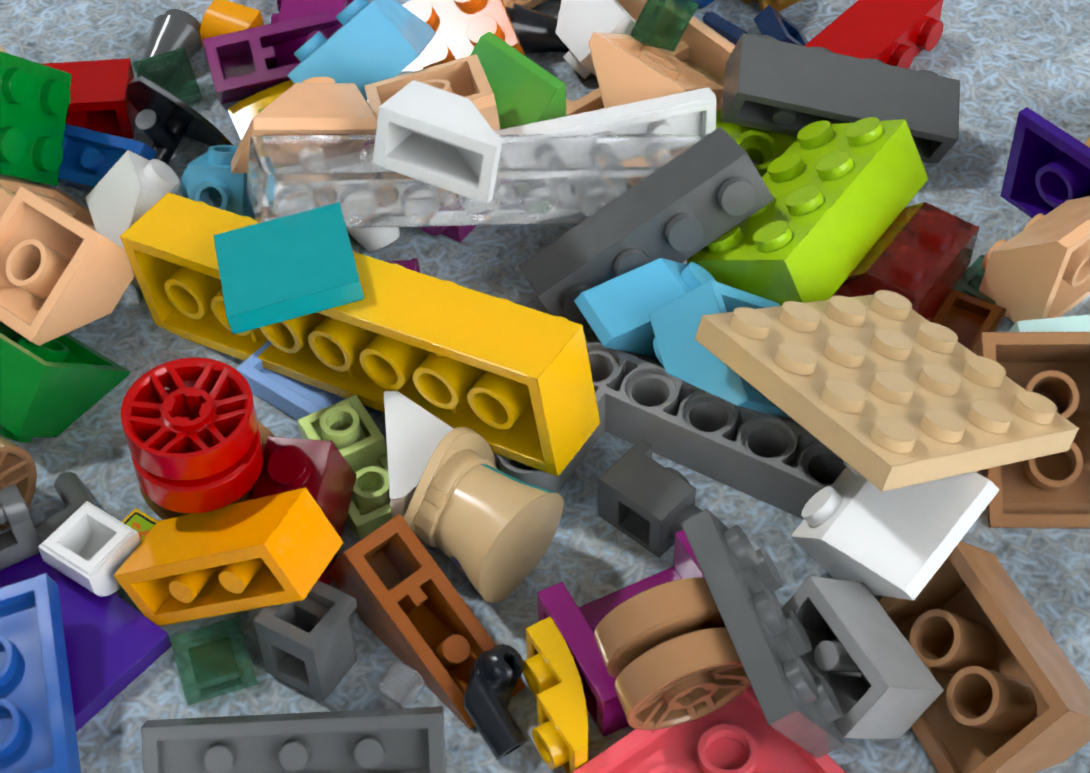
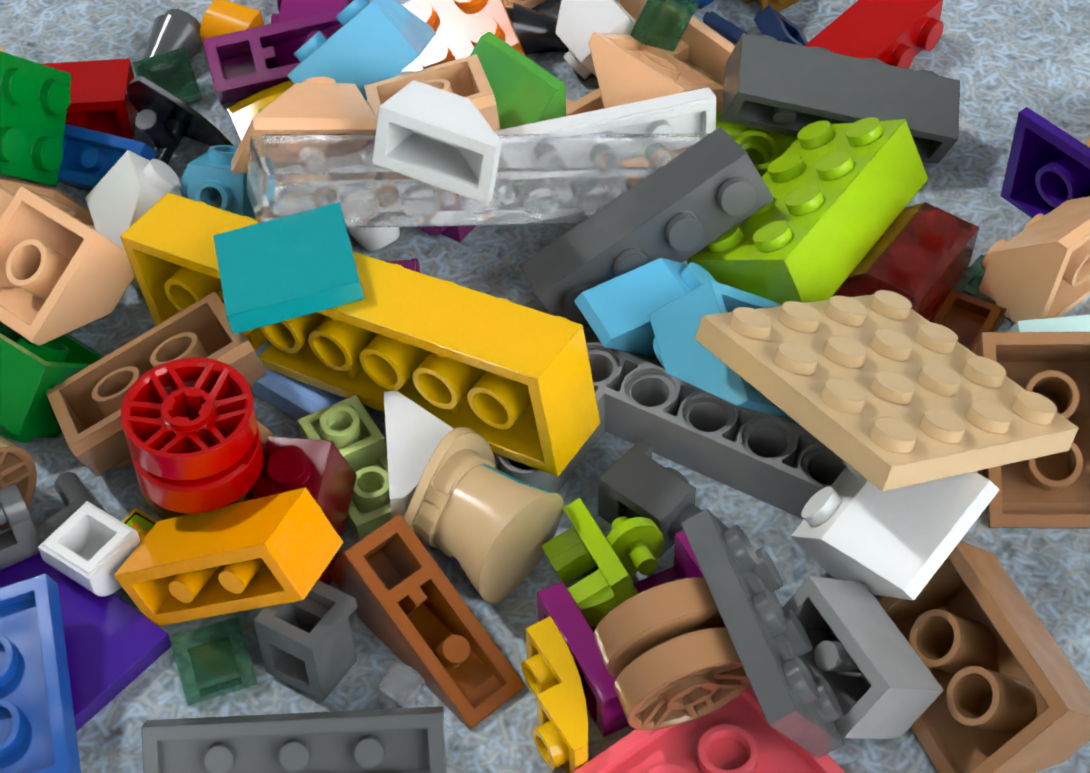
black arm [463,644,528,760] -> none
none -> medium nougat slope [46,291,267,477]
none -> lime hips [541,498,664,629]

